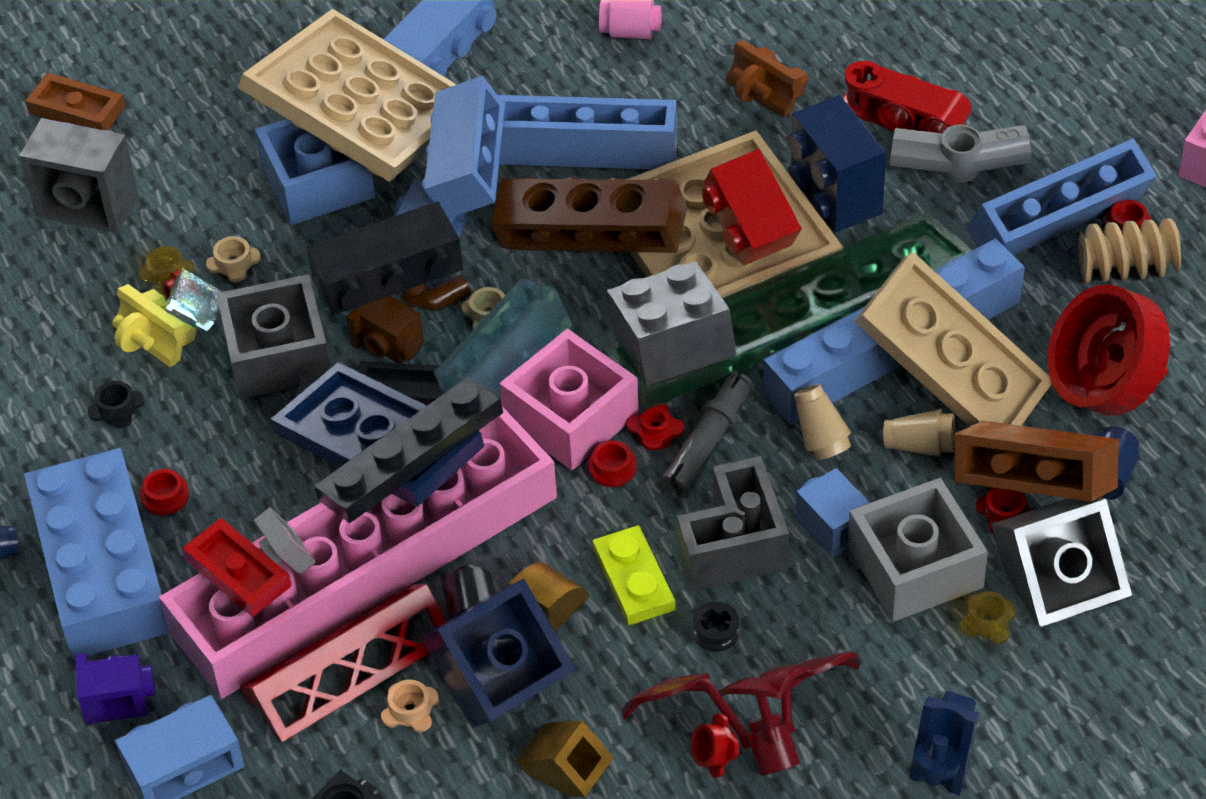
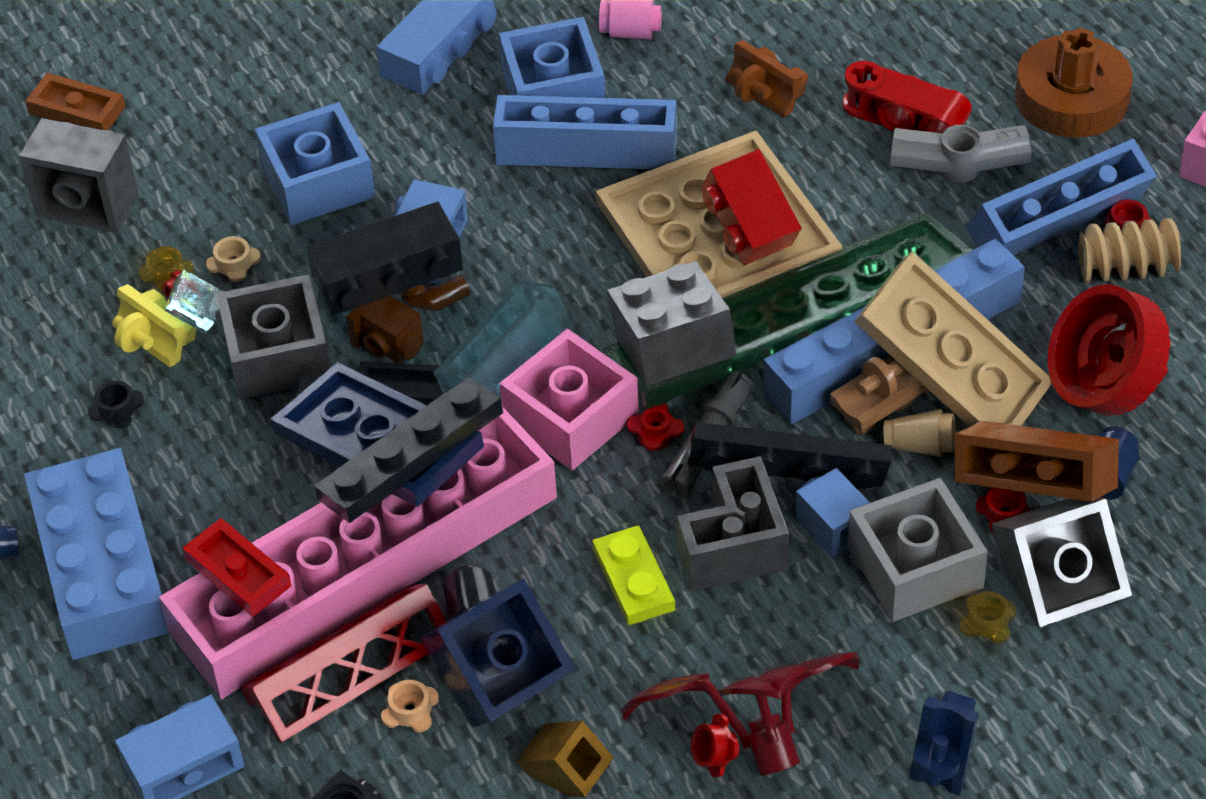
dark purple brick [75,653,156,724] -> none
red plate [139,469,189,516] -> none
tan plate [238,8,457,182] -> none
light grey plate [254,507,316,575] -> none
medium blue brick [422,75,505,218] -> none
tan plate [462,287,516,334] -> none
reddish brown brick [490,177,687,253] -> none
pearl gold brick [509,562,590,631] -> none
red plate [588,440,637,487] -> none
black bush [693,602,739,652] -> none
dark blue brick [787,95,886,233] -> none
tan cone [794,384,851,460] -> none
none -> medium blue brick [499,17,605,98]
none -> black plate [687,422,892,489]
none -> medium nougat hips [830,356,928,436]
none -> dark orange piece [1015,27,1133,138]

